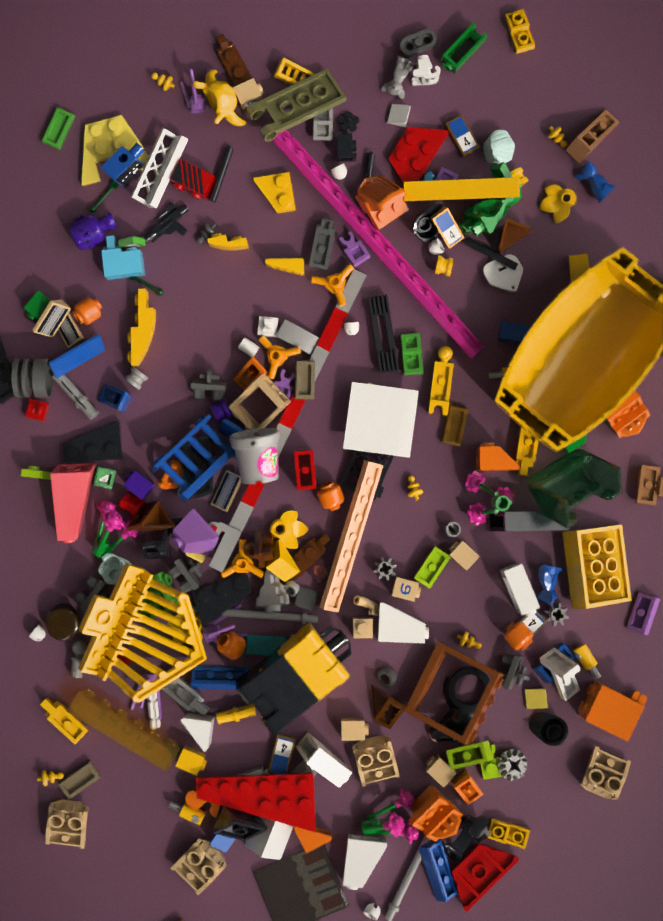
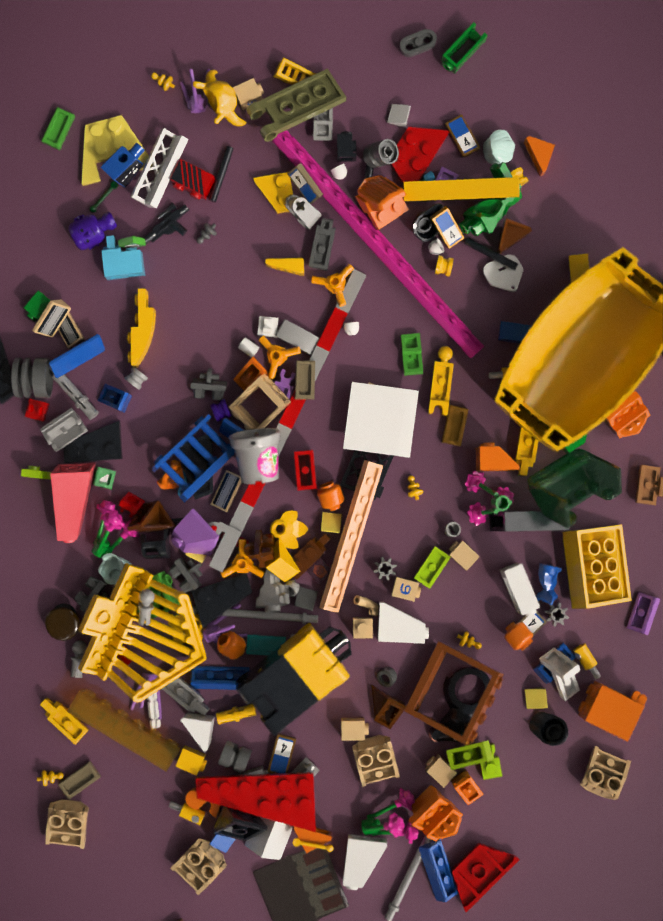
white hinge [28,624,46,642] -> none
orange head [72,297,102,325] -> none
dark purple brick [124,470,156,500] -> none
dark green hinge [129,276,164,296] -> none
yellow slope [207,233,249,250] -> none
reddish brown hinge [216,34,252,86] -> none
white slope [295,732,352,788] -> none
black plant [337,112,359,132] -> none
medium lavender plate [339,231,370,268] -> none
white hinge [363,903,380,920] -> none
black container [368,294,399,373] -> none
light grey animal [381,56,415,99] -> none
white piece [411,55,441,86] -> none
black piece [443,815,490,861] -> none
yellow slope [488,818,531,849] -> none
light grey gear [498,749,528,780] -> none
dark grey hips [499,654,530,690] -> none
yellow slope [505,9,535,54] -> none
yellow plate [539,185,577,223] -> none
yellow hair [548,126,568,148] -> none
medium nougat slope [565,110,620,163] -> none
blue animal [575,161,616,204] -> none
none -> light grey hinge [40,408,88,452]
none -> light grey pin [138,589,155,626]
none -> dark grey wheel [218,740,252,774]
none -> light grey piece [285,194,322,230]
none -> tile [288,163,323,204]
none -> yellow hinge [293,838,333,852]
none -> light yellow slope [321,512,342,533]
none -> dark grey wheel [363,139,399,168]
none -> orange slope [524,136,555,176]

